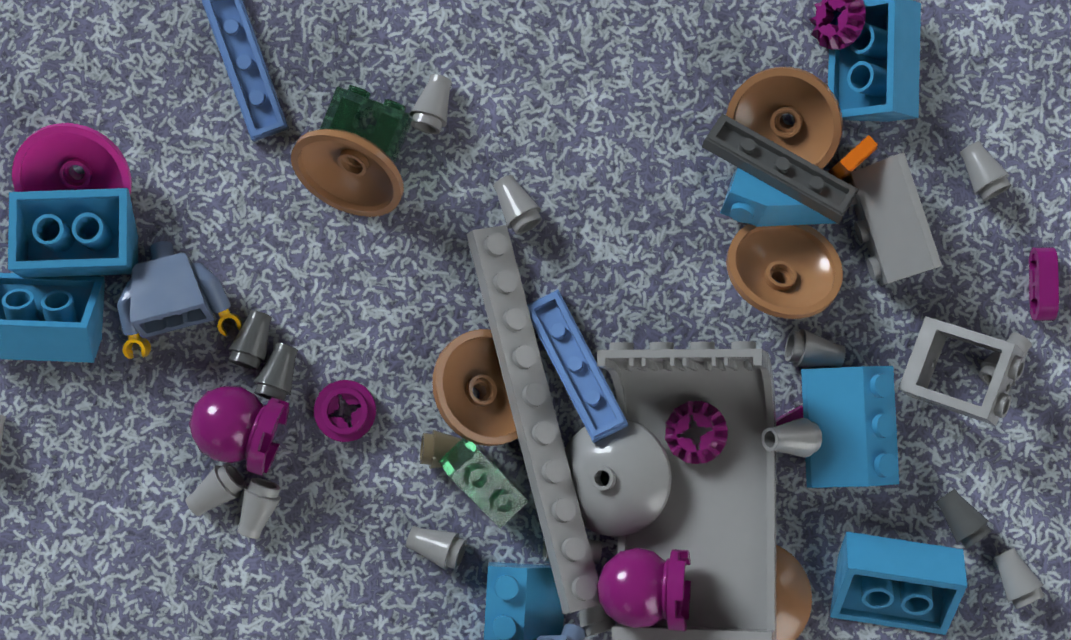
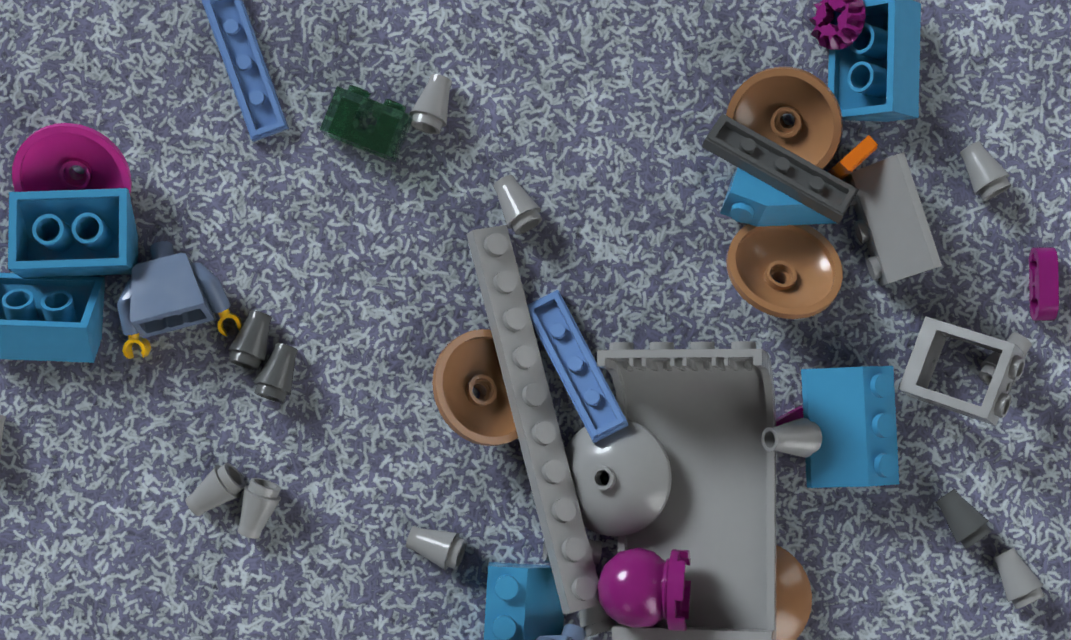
magenta tile [189,386,289,476] -> none
medium nougat dish [291,129,404,217] -> none
magenta gear [314,380,376,442] -> none
dark tan cone [420,430,478,469] -> none
clear green brick [438,438,529,529] -> none
magenta gear [665,401,728,464] -> none
light grey cone [785,329,846,368] -> none
dark azure slope [830,531,967,635] -> none

